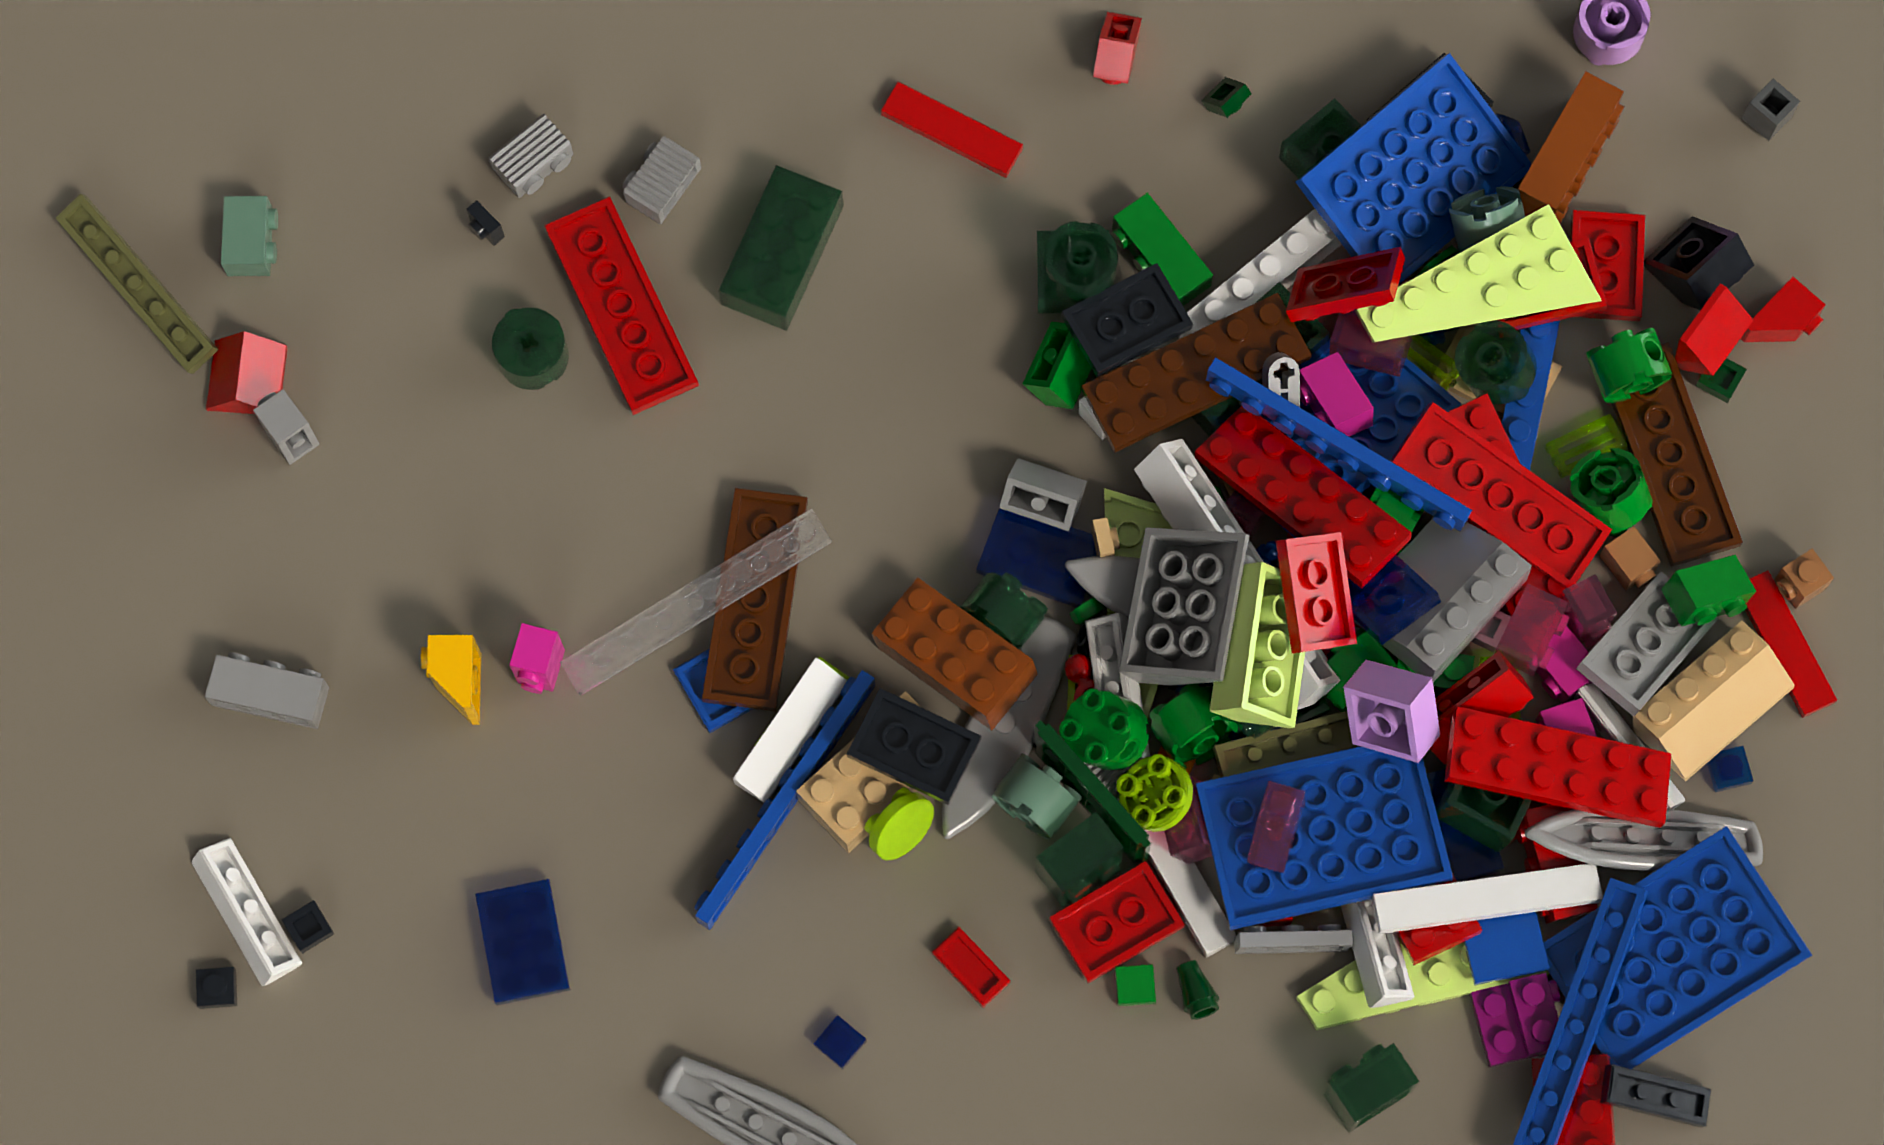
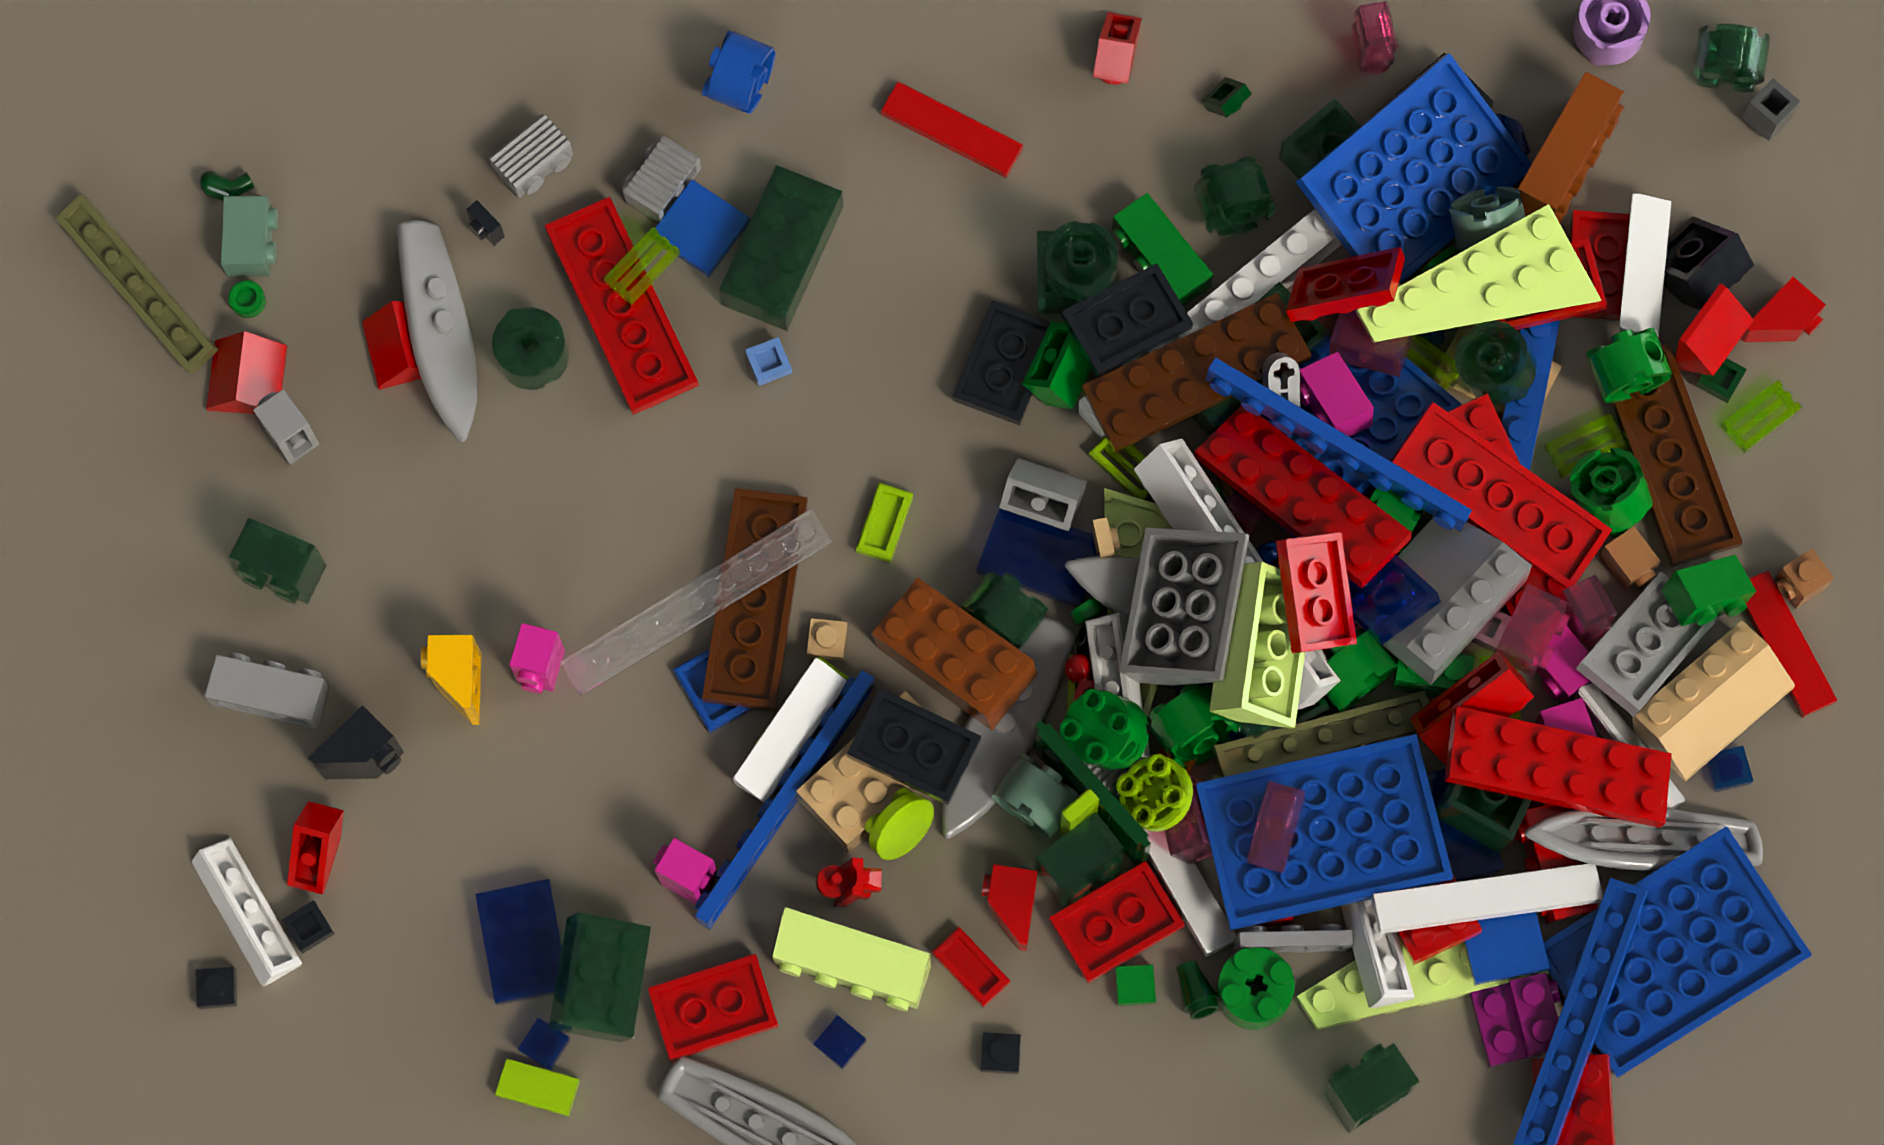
lavender brick [1344,660,1440,763] -> none
black tile [1600,1064,1711,1127] -> none
none -> dark green arm [200,171,255,201]
none -> green tile [228,280,266,318]
none -> clear green brick [229,518,327,604]
none -> red slope [287,801,344,895]
none -> black slope [308,705,404,780]
none -> red slope [362,301,421,390]
none -> light grey piece [396,220,478,442]
none -> lime tile [495,1058,580,1117]
none -> clear blue plate [517,1018,571,1071]
none -> clear green brick [549,912,651,1043]
none -> clear neon green tile [604,227,680,305]
none -> red plate [648,954,779,1062]
none -> blue tile [650,180,751,277]
none -> dark pink brick [653,838,717,904]
none -> blue brick [702,31,776,114]
none -> medium blue plate [745,337,792,386]
none -> yellowish green slope [773,907,931,1011]
none -> tan plate [807,618,848,661]
none -> red hips [815,858,882,908]
none -> lime tile [856,483,914,563]
none -> black plate [952,300,1051,426]
none -> red slope [981,864,1038,951]
none -> black plate [981,1032,1021,1074]
none -> lime tile [1060,789,1099,846]
none -> lime tile [1089,436,1150,500]
none -> clear green brick [1194,156,1275,236]
none -> green brick [1216,947,1295,1030]
none -> clear pink brick [1351,1,1398,74]
none -> white slope [1619,194,1671,338]
none -> clear green brick [1693,24,1770,93]
none -> clear neon green tile [1721,380,1802,453]

